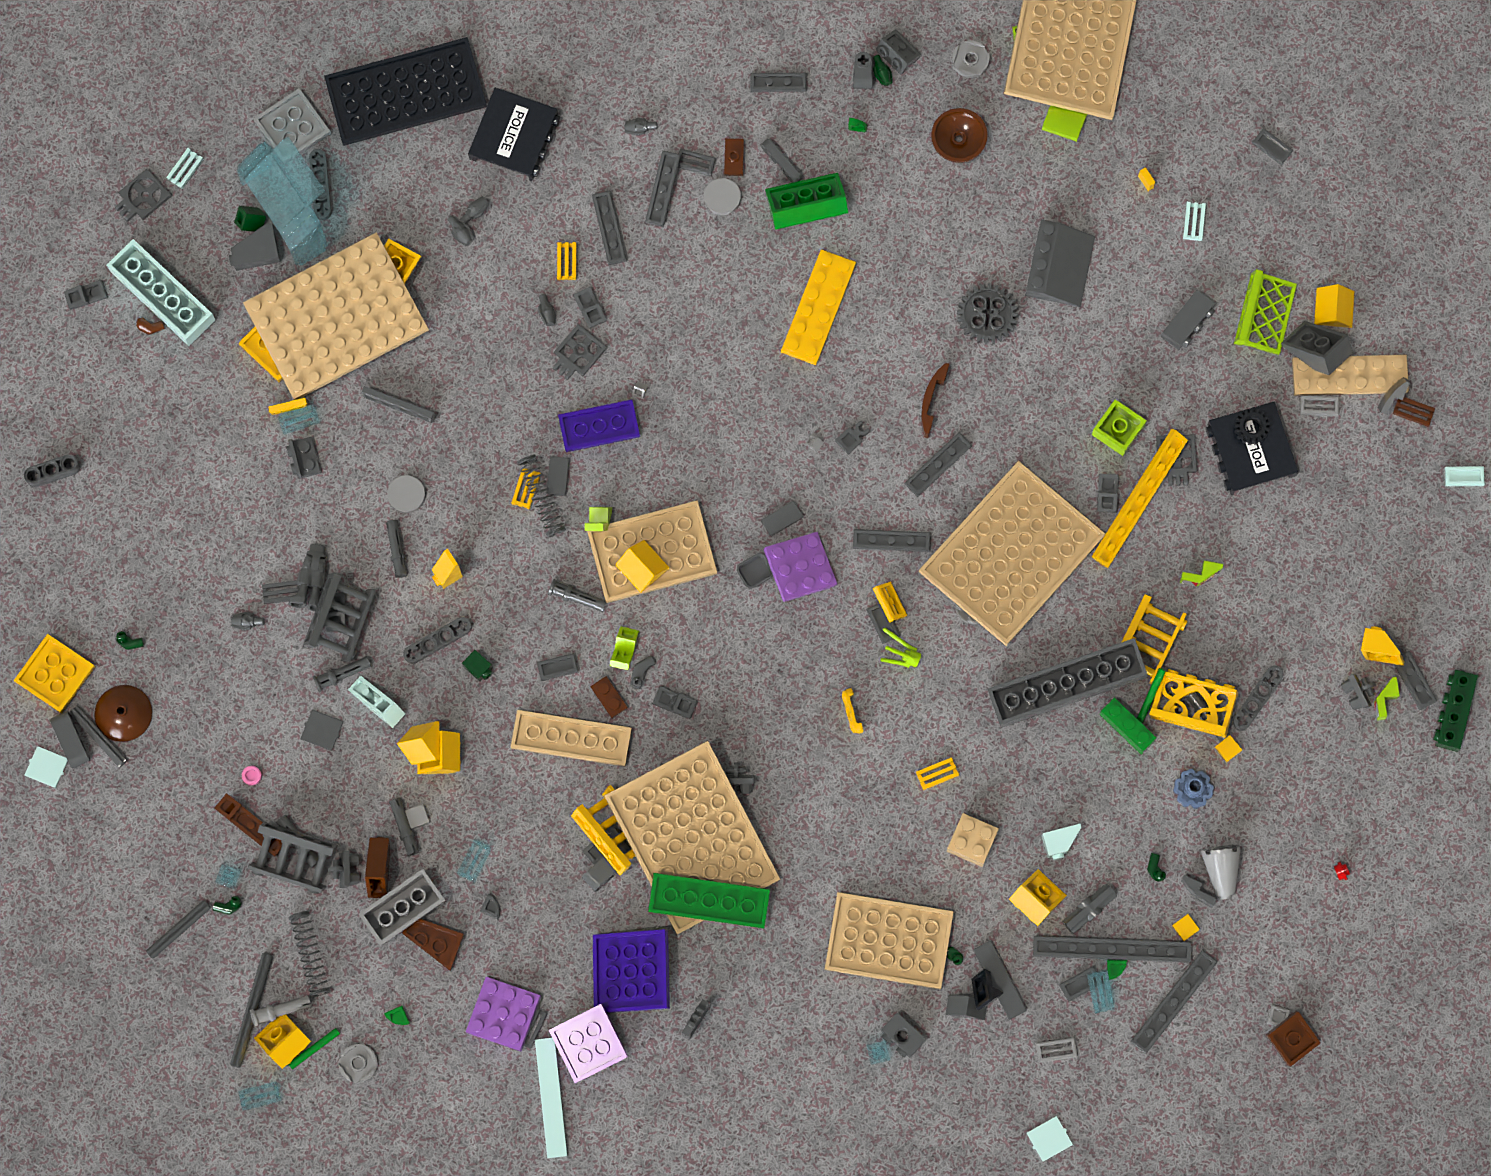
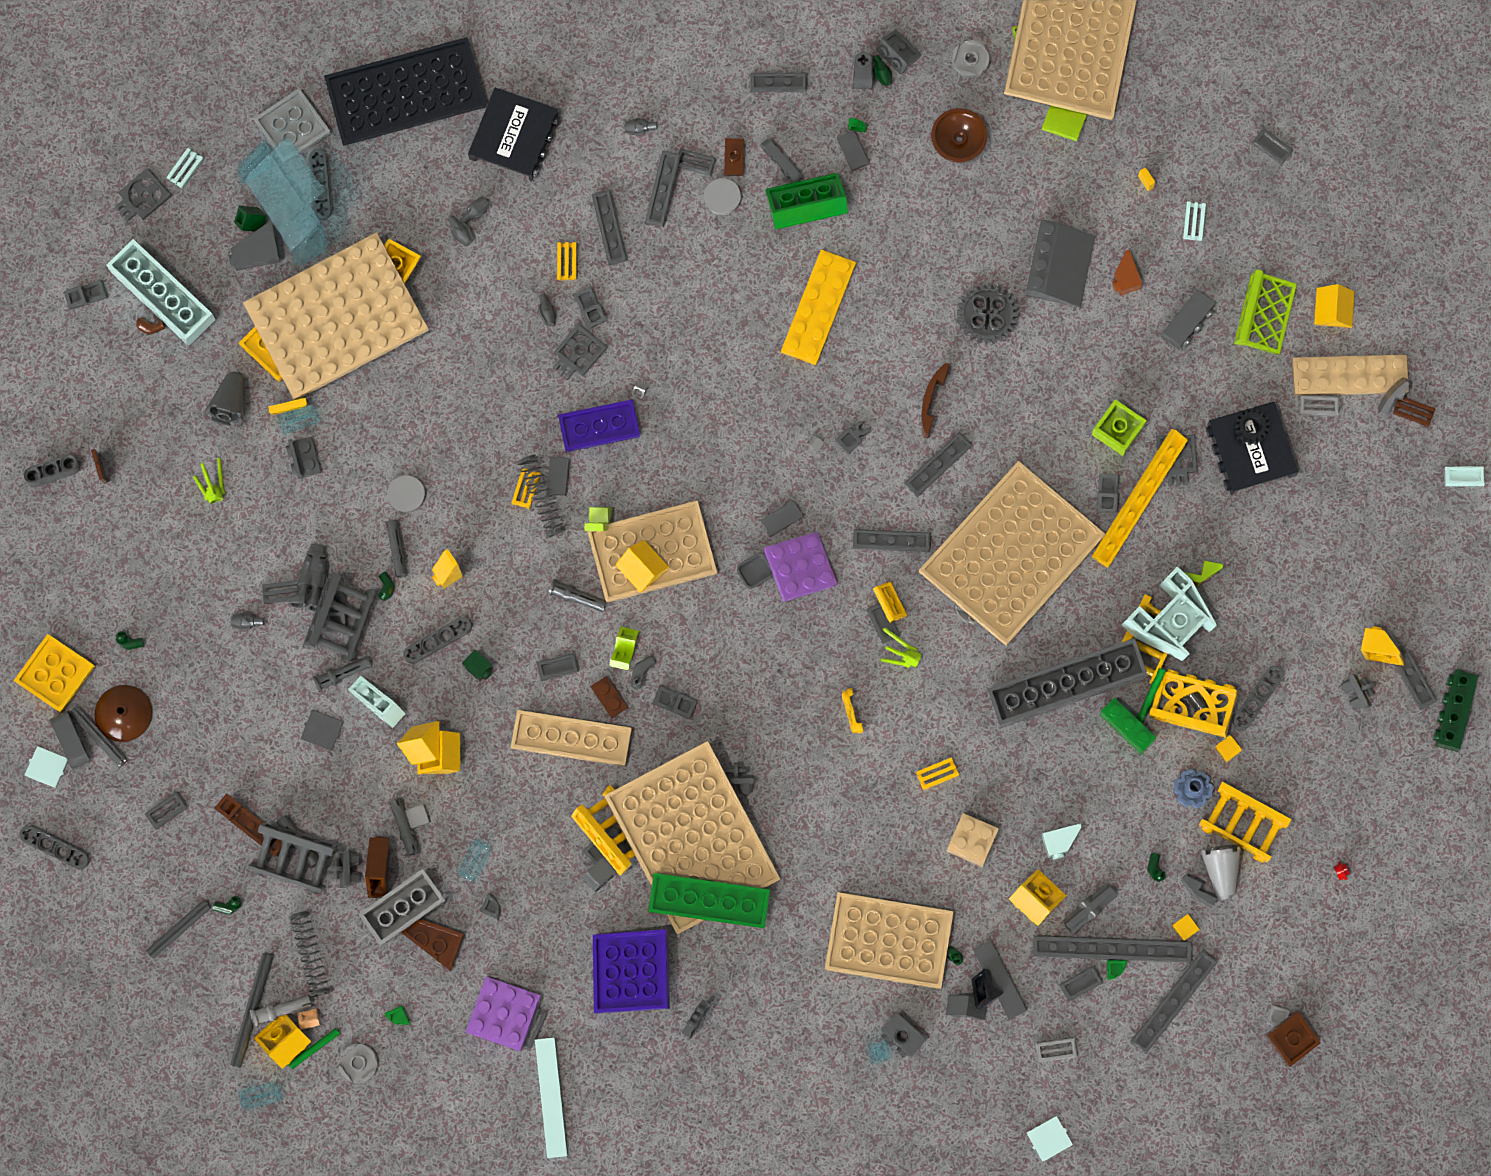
clear light blue tile [215,864,241,889] -> none
bright pink tile [242,766,262,786] -> none
dark grey tile [362,386,436,423] -> none
plate [549,1004,628,1083] -> none
clear light blue tile [1087,970,1115,1014] -> none
dark grey slope [1281,321,1353,375] -> none
lime slope [1374,677,1400,721] -> none
none -> dark grey beam [19,826,89,870]
none -> reddish brown piece [91,449,108,484]
none -> dark grey tile [145,792,188,830]
none -> lime plant [193,458,226,504]
none -> dark grey cone [205,372,245,426]
none -> light nougat tile [298,1008,320,1030]
none -> dark green arm [378,572,395,601]
none -> dark grey tile [837,130,869,171]
none -> dark orange slope [1112,250,1142,296]
none -> light aqua wedge [1122,567,1217,661]
none -> yellow fence [1199,782,1292,863]

